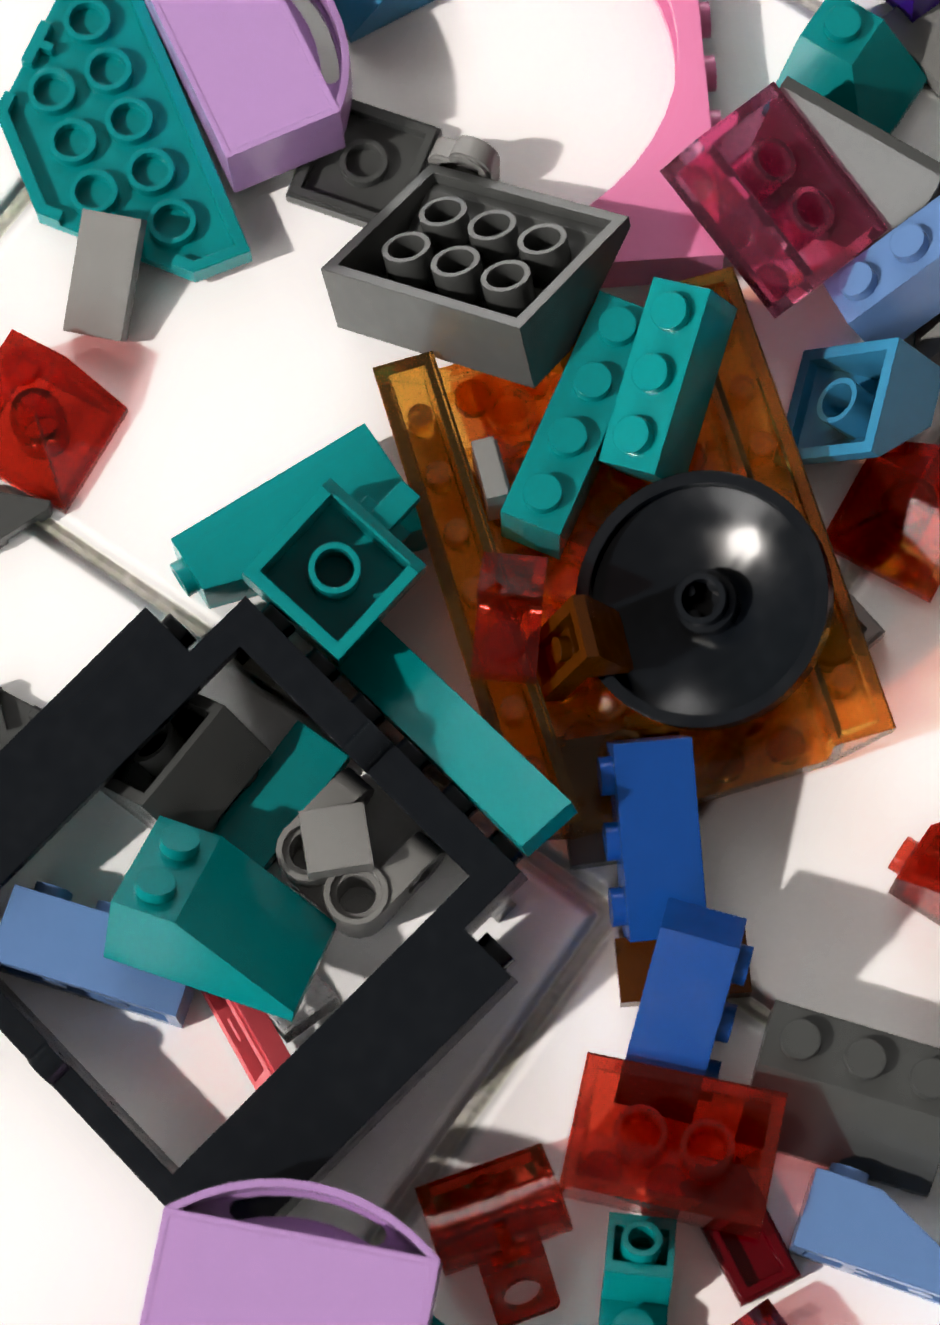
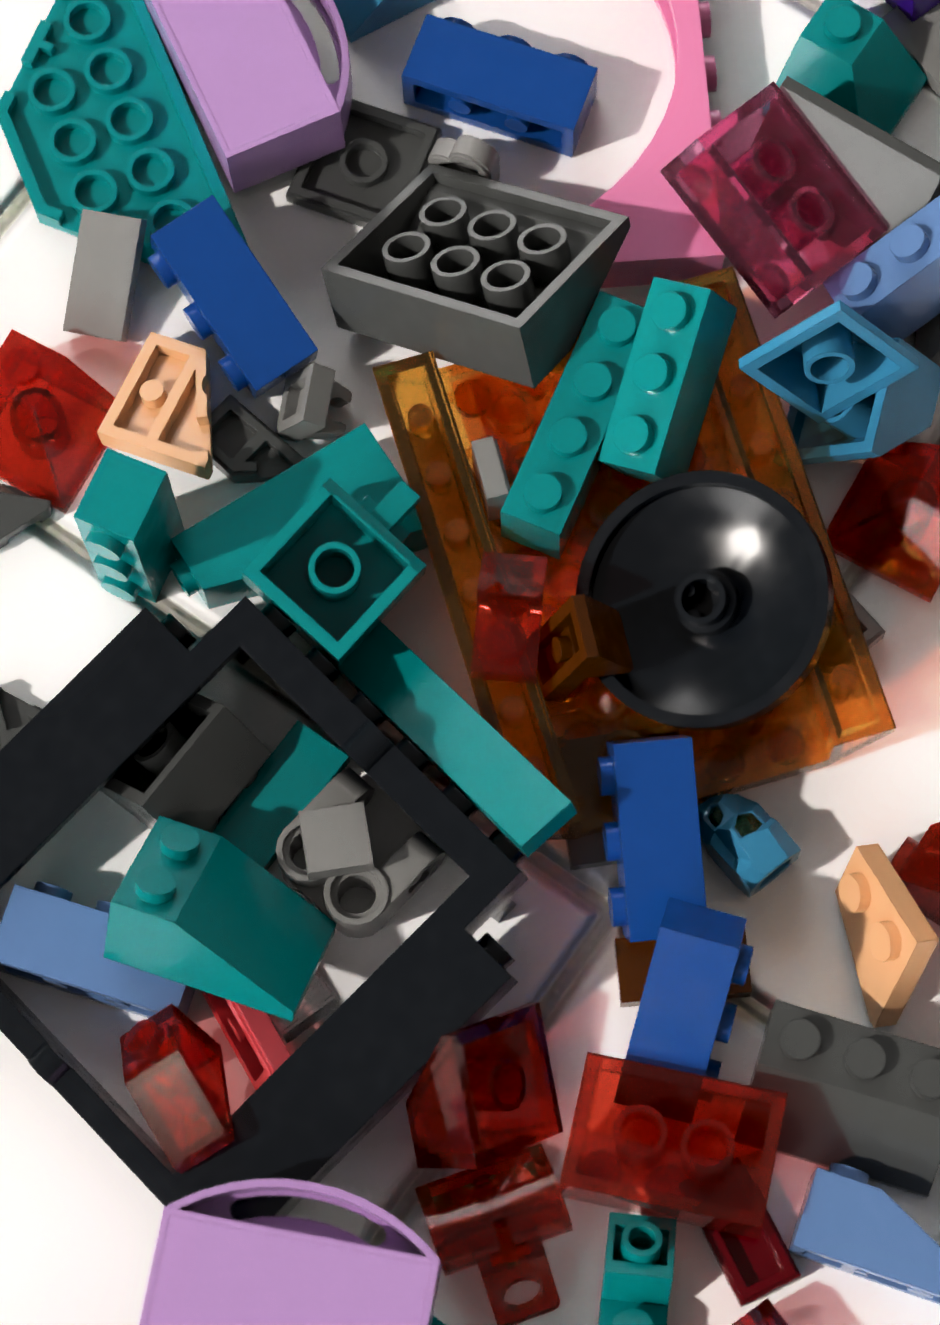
none -> teal brick [73,448,184,602]
none -> light nougat wing [97,332,213,480]
none -> clear red slope [120,1003,235,1174]
none -> blue brick [147,194,318,399]
none -> dark grey tile [211,394,305,483]
none -> light grey tile [275,363,352,443]
none -> blue brick [402,14,598,158]
none -> clear red slope [405,1002,563,1169]
none -> dark azure rock [698,794,801,898]
none -> dark azure slope [738,300,920,424]
none -> light nougat wing [835,843,940,1028]

